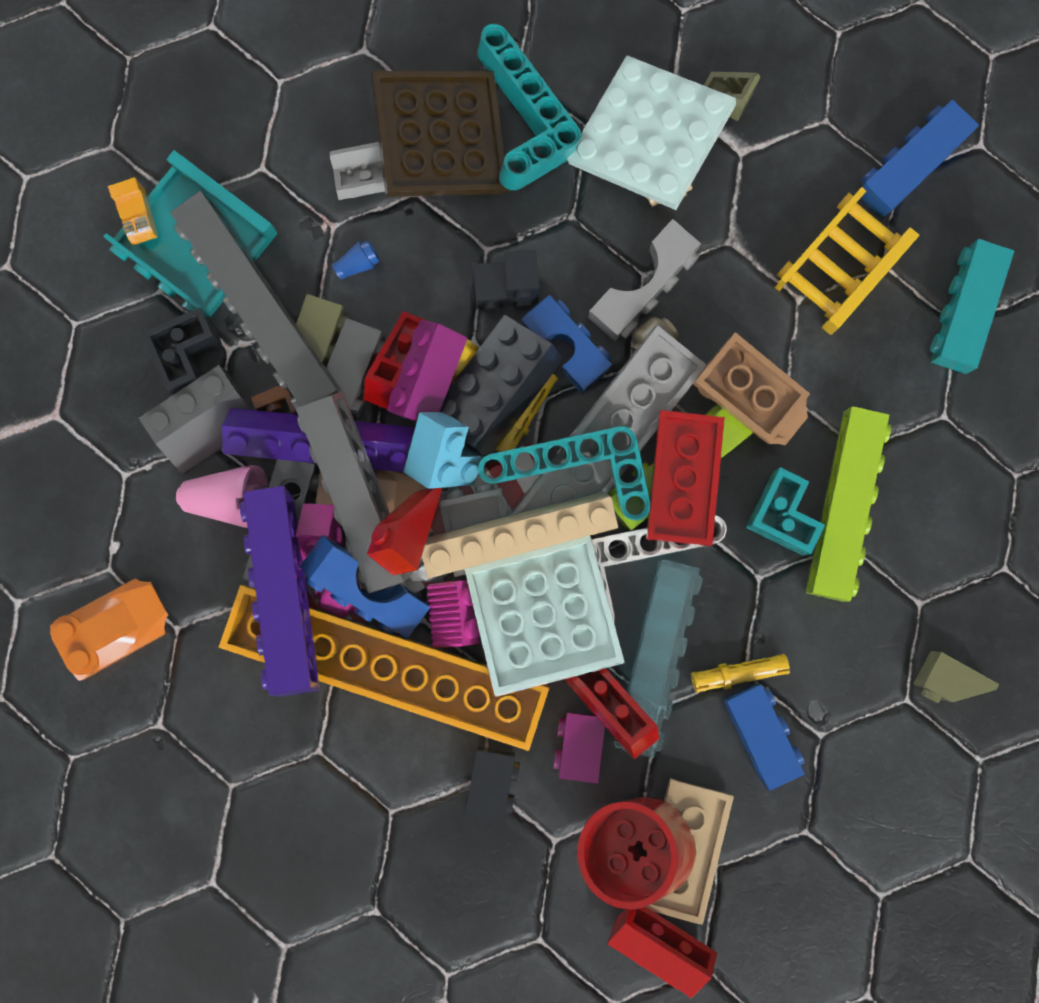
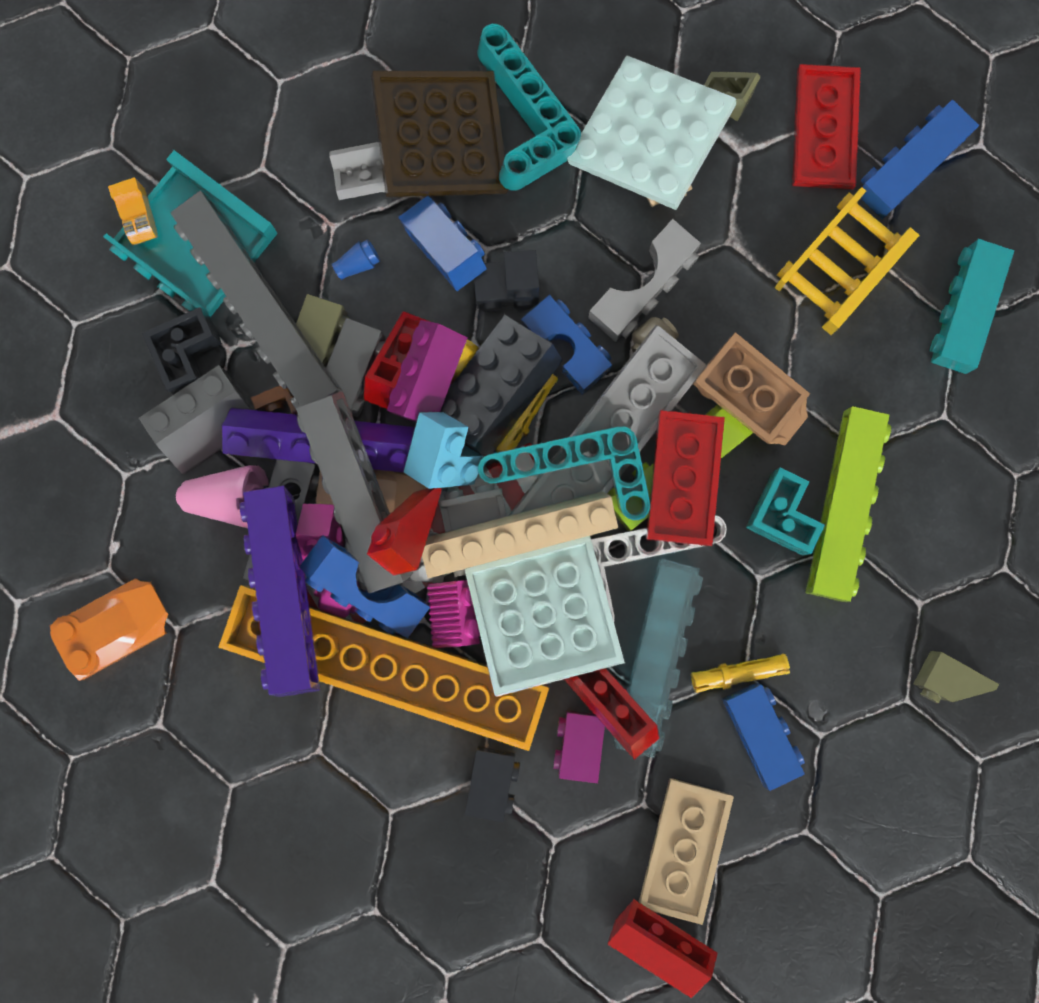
red brick [577,797,696,909] -> none
none -> brick [398,196,487,291]
none -> red tile [792,64,861,190]

